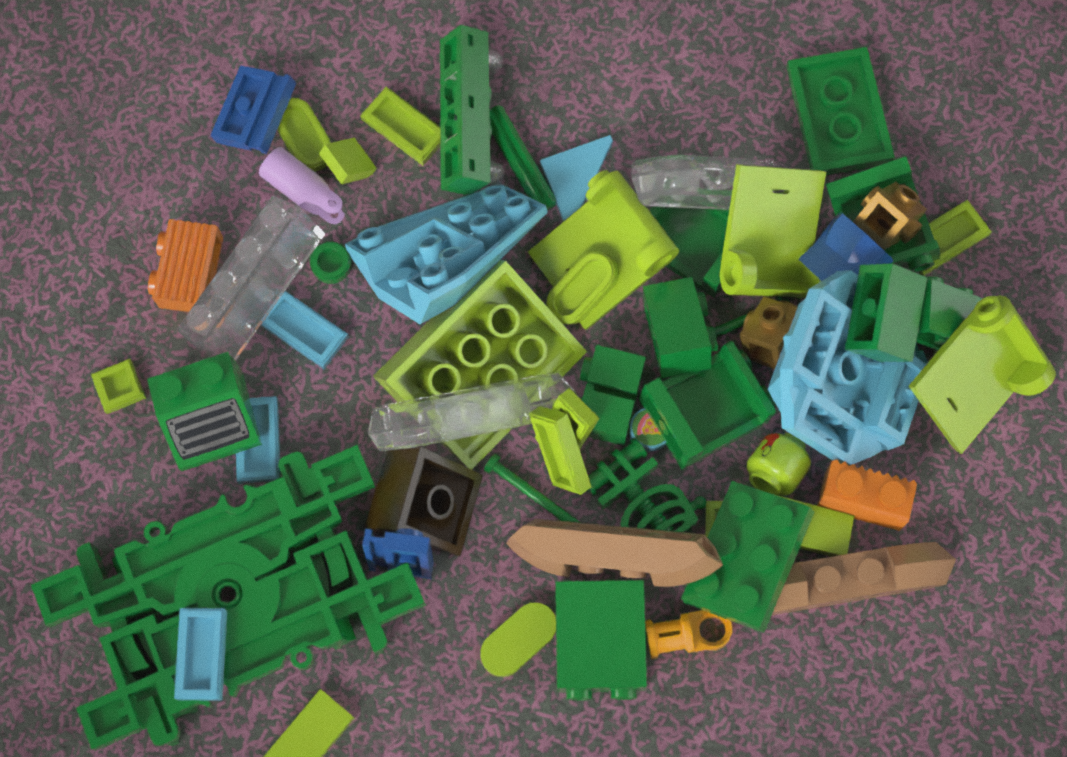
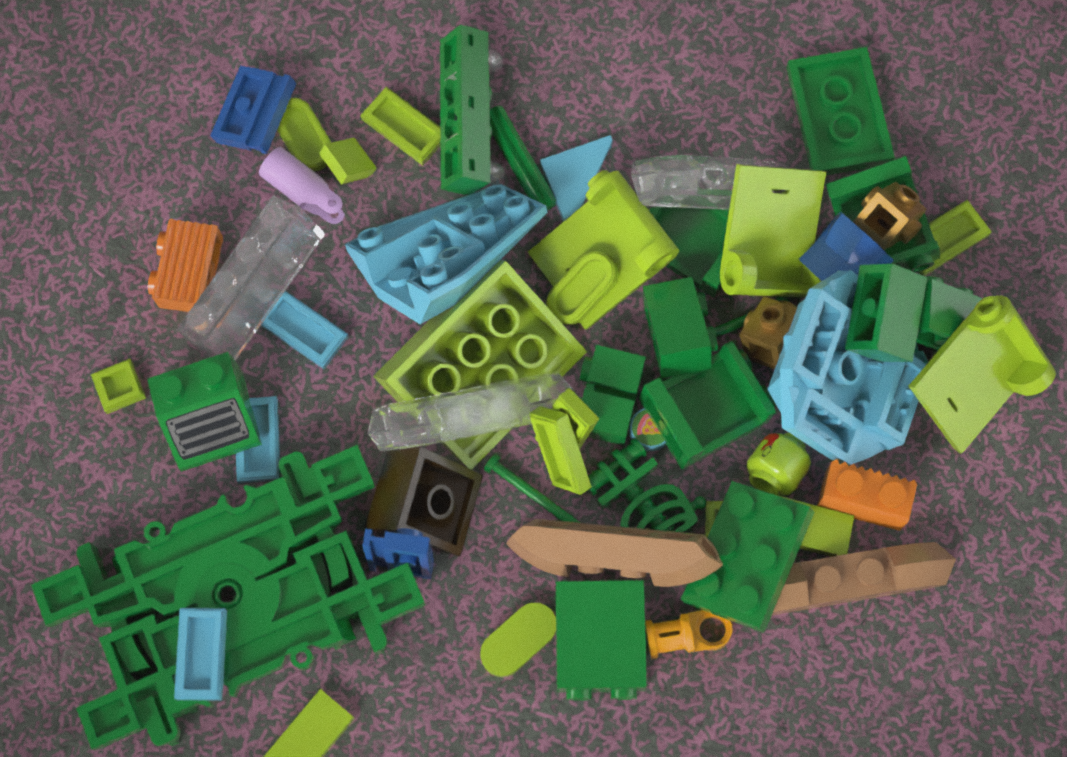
green tile [310,241,352,284] -> none

